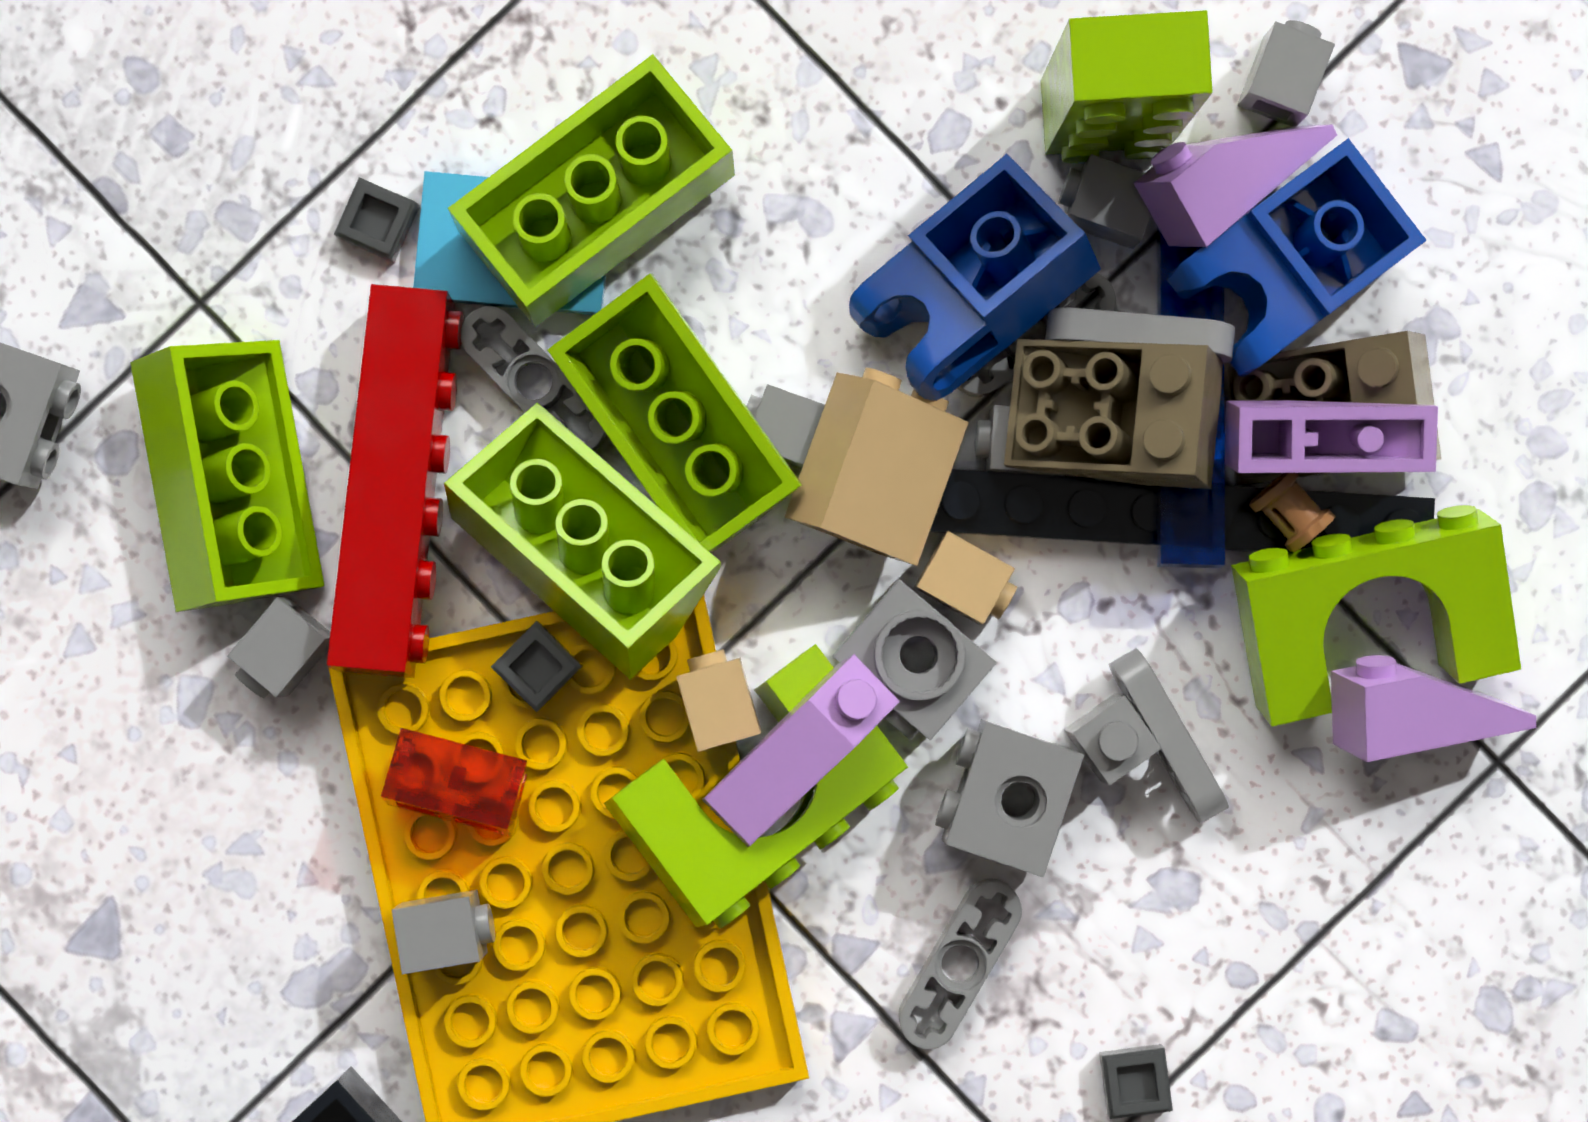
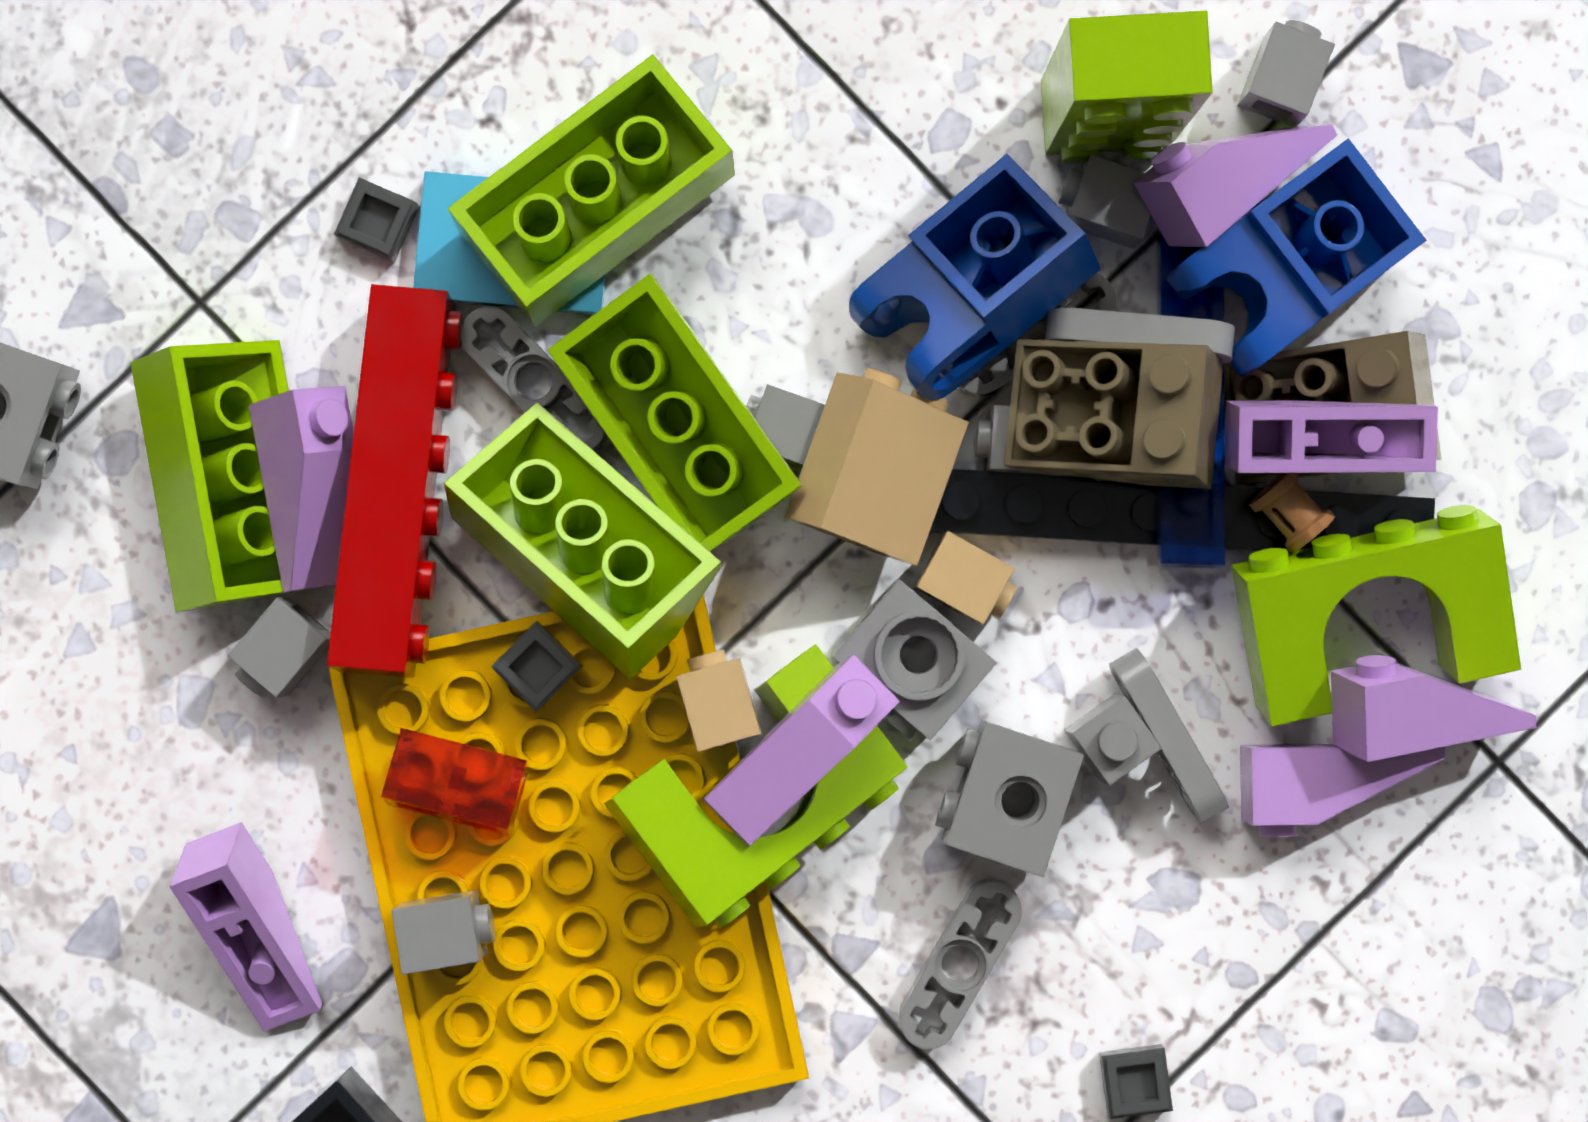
none -> lavender slope [169,822,322,1031]
none -> lavender slope [249,386,354,593]
none -> lavender slope [1240,744,1445,837]

